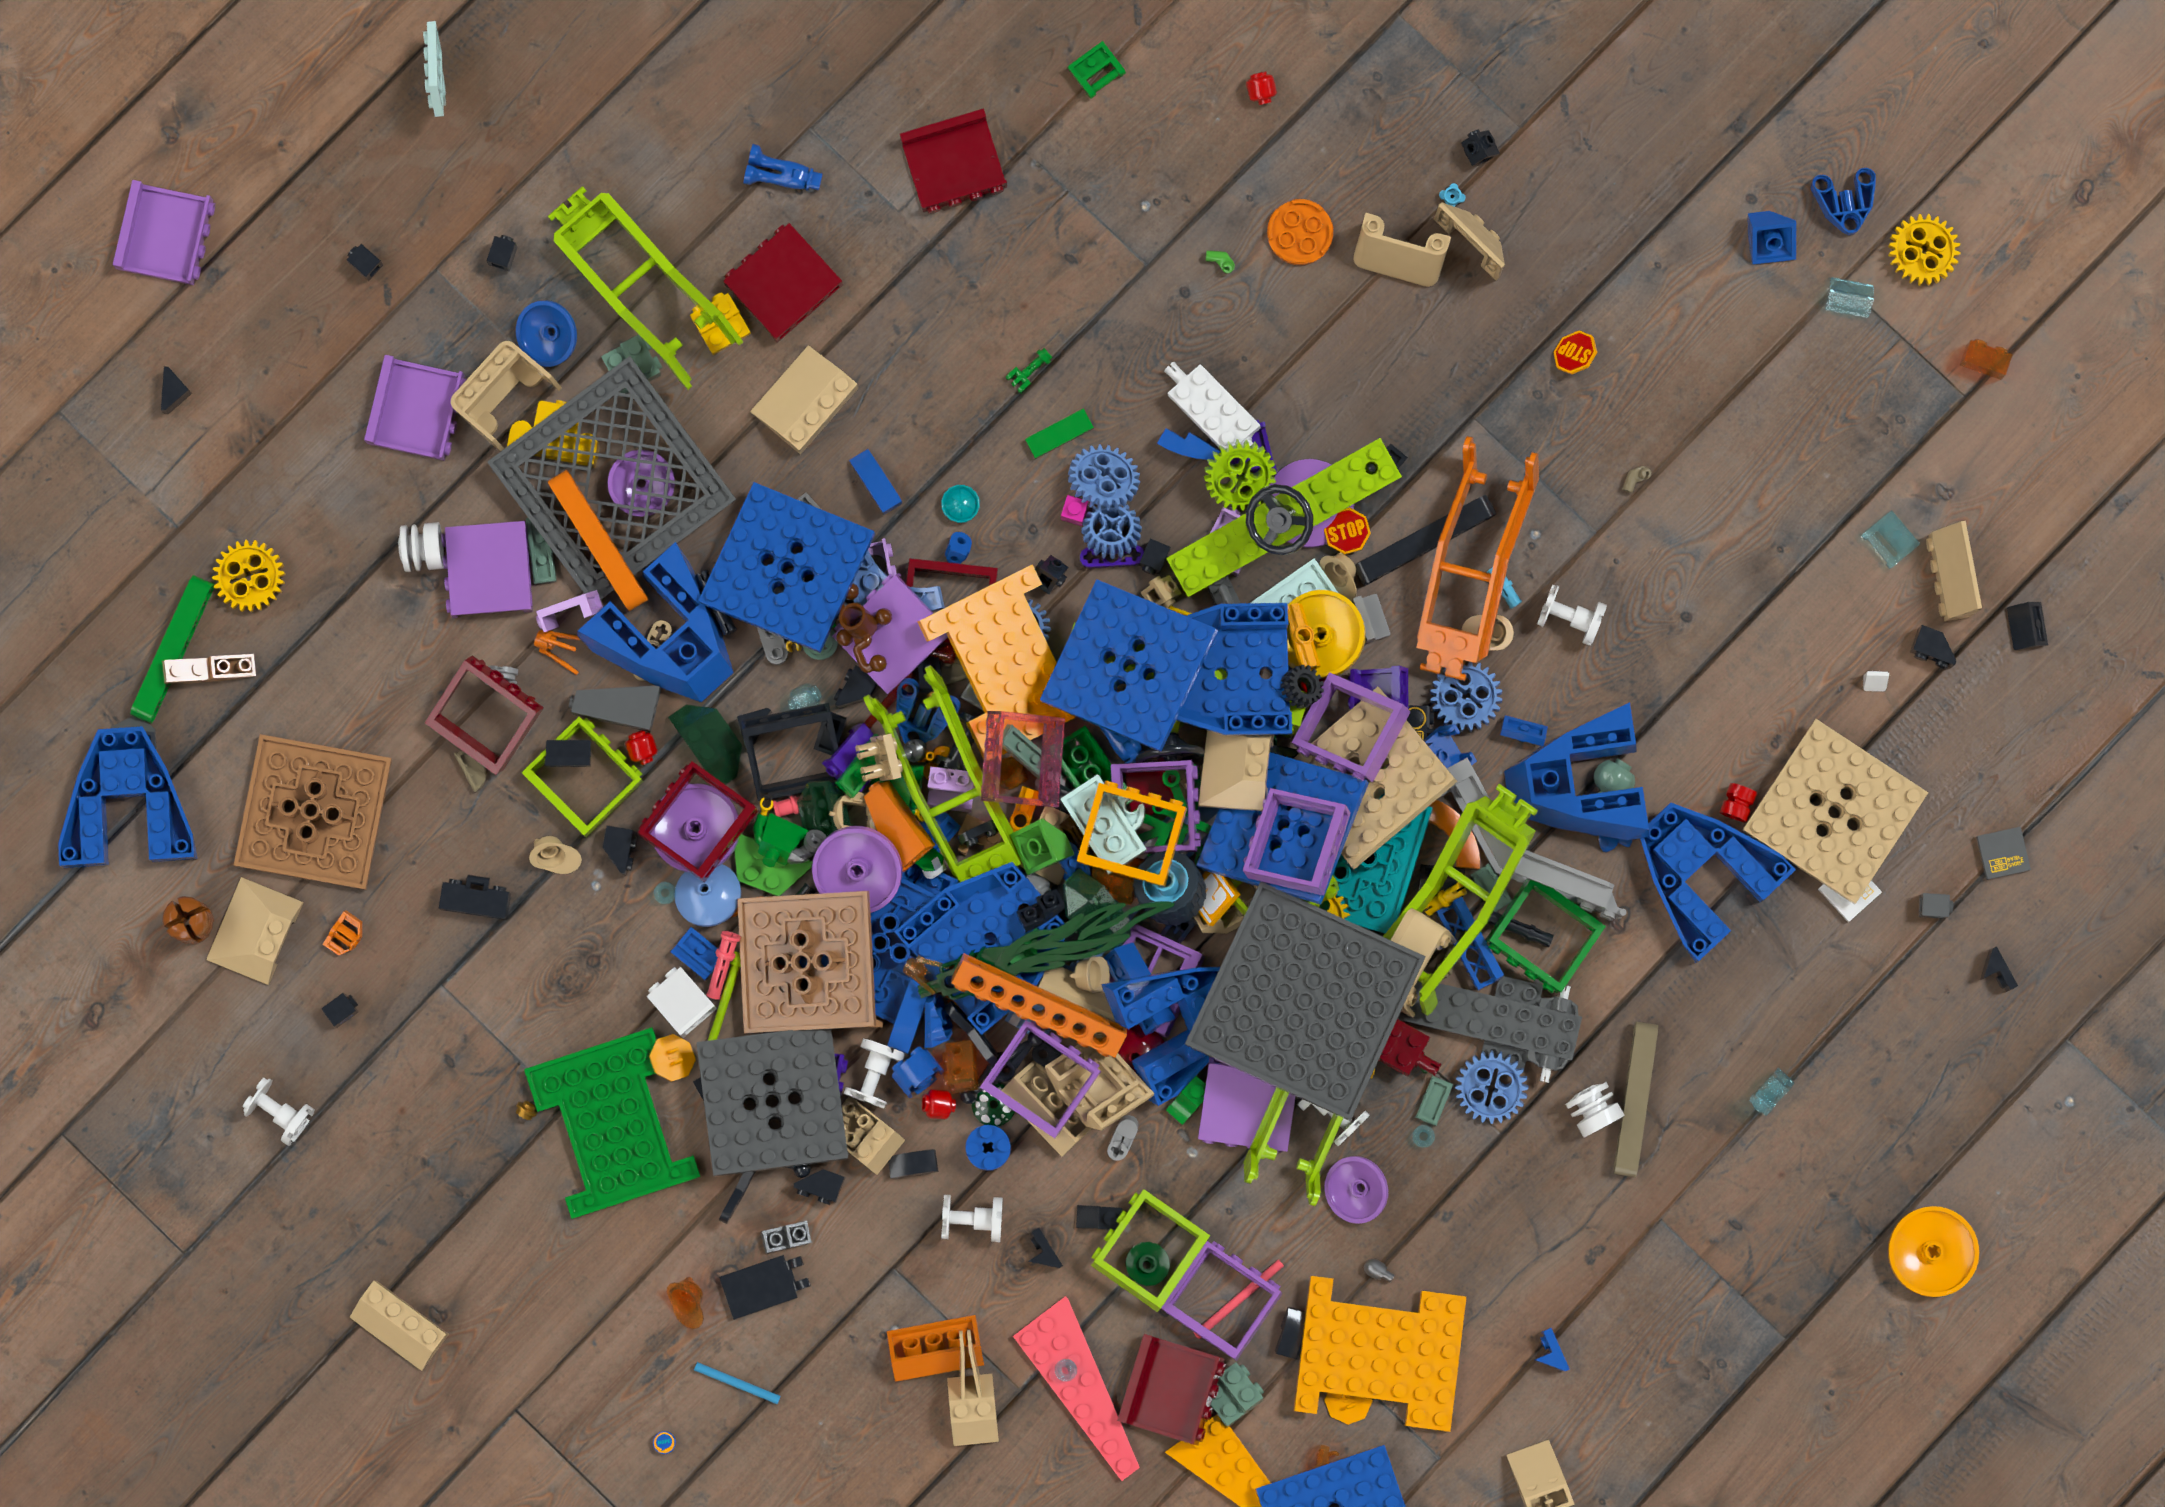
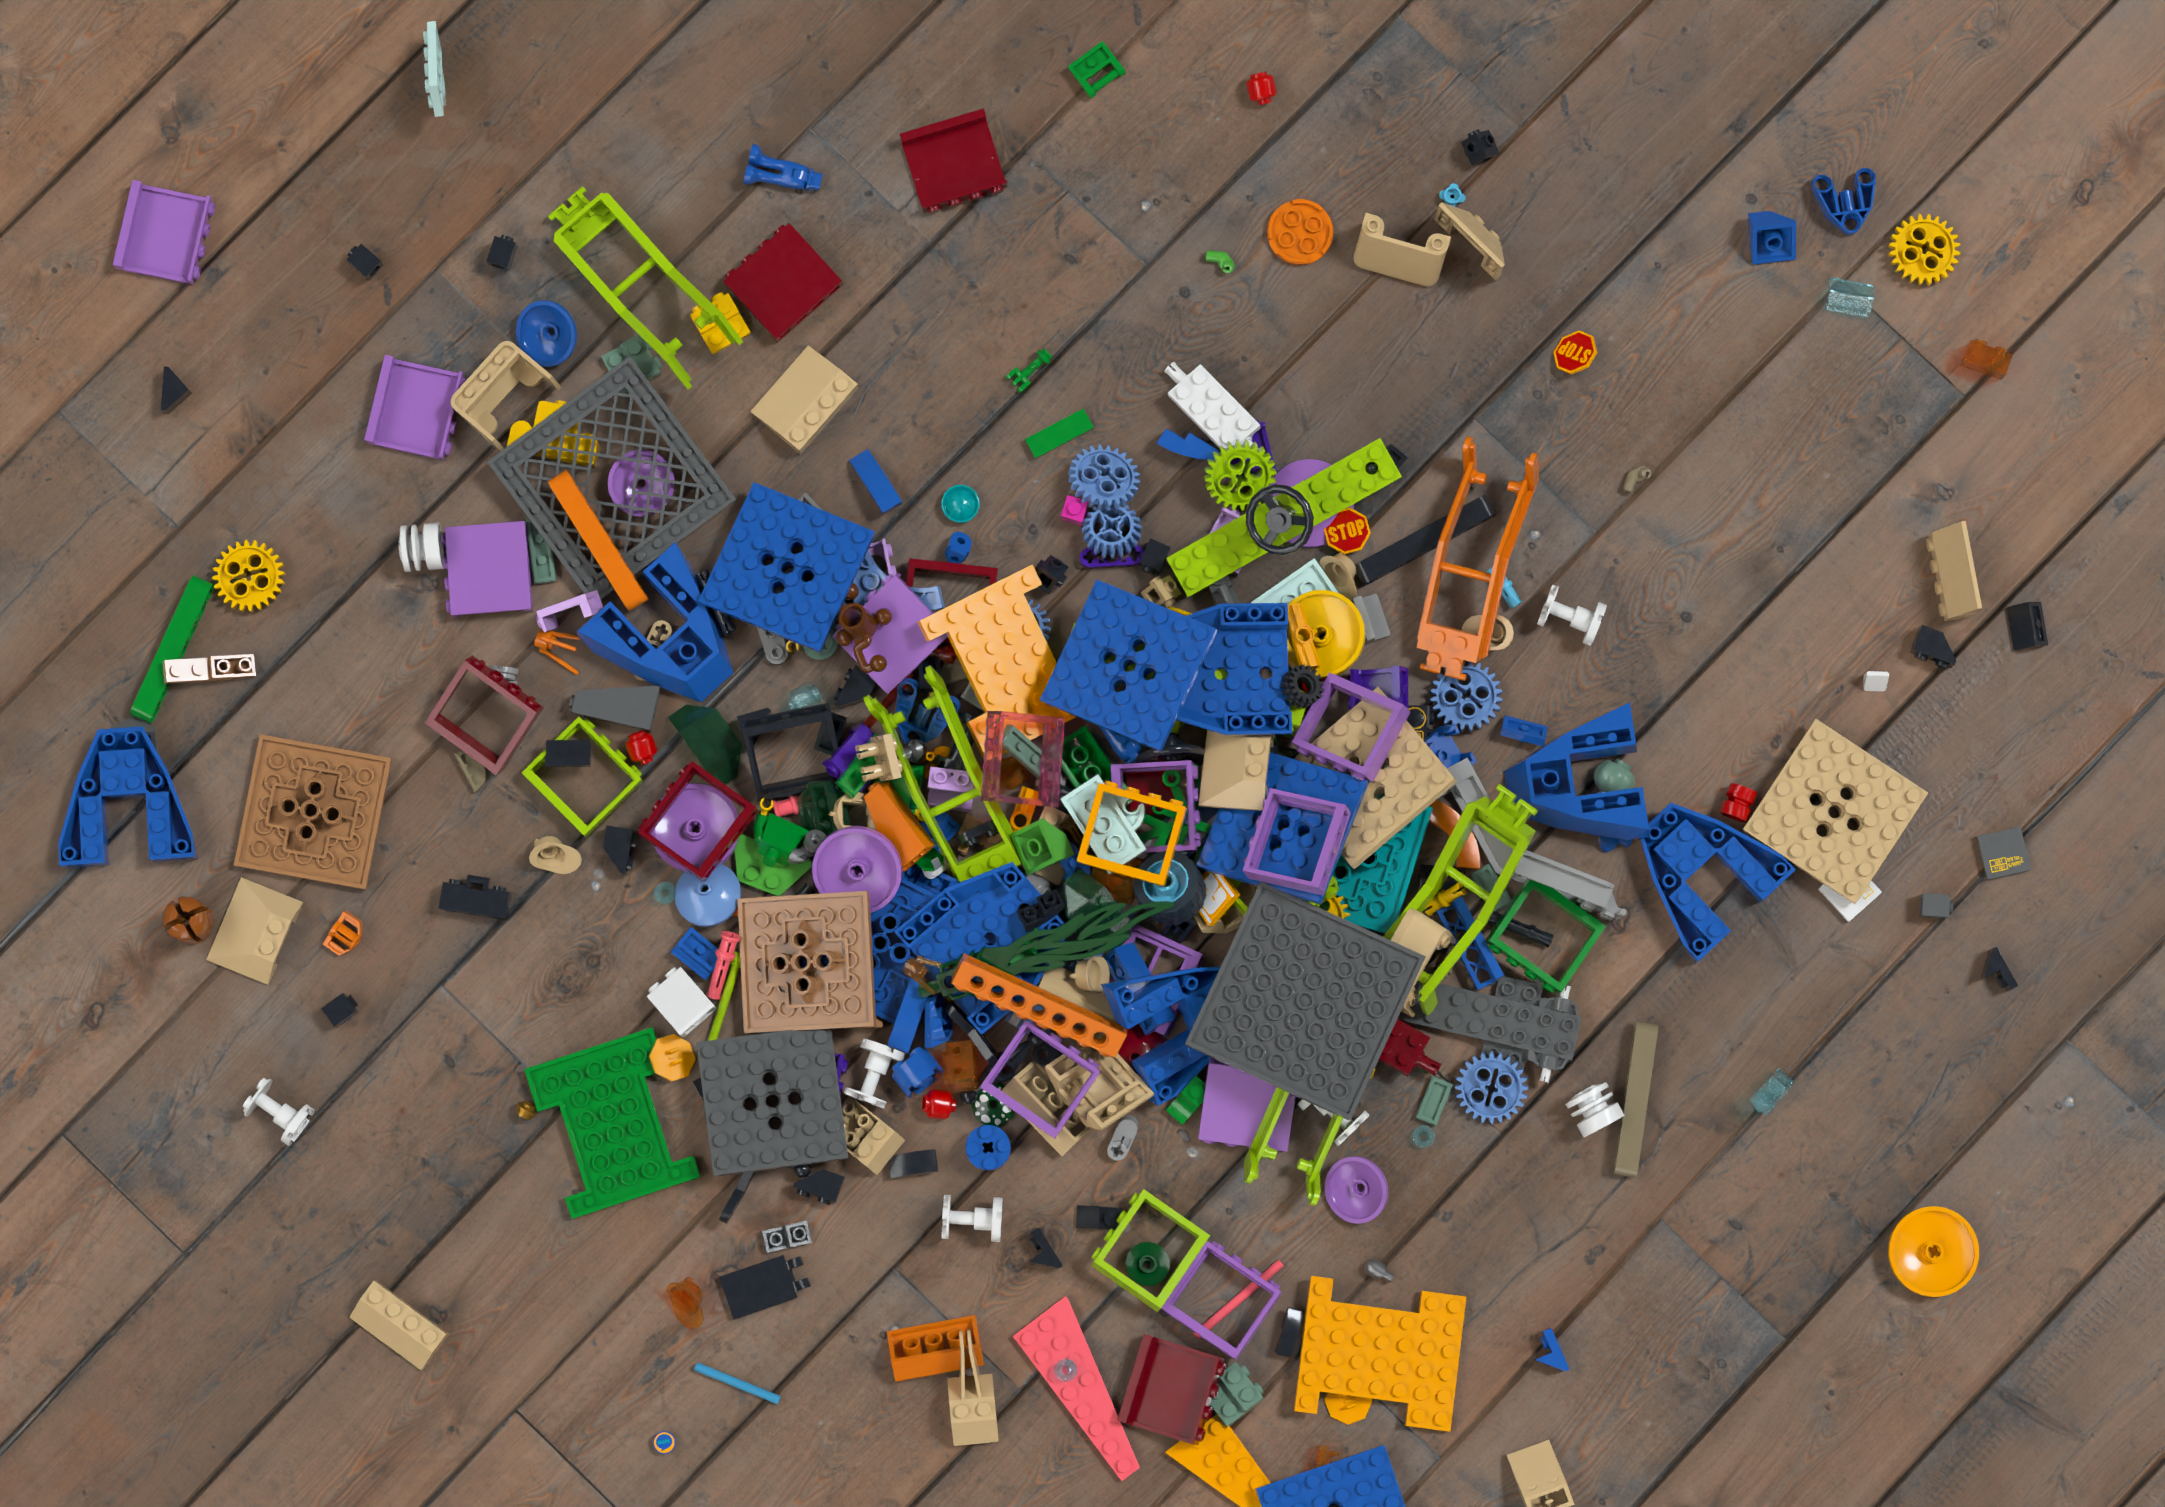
clear light blue plate [1861,510,1920,569] -> none

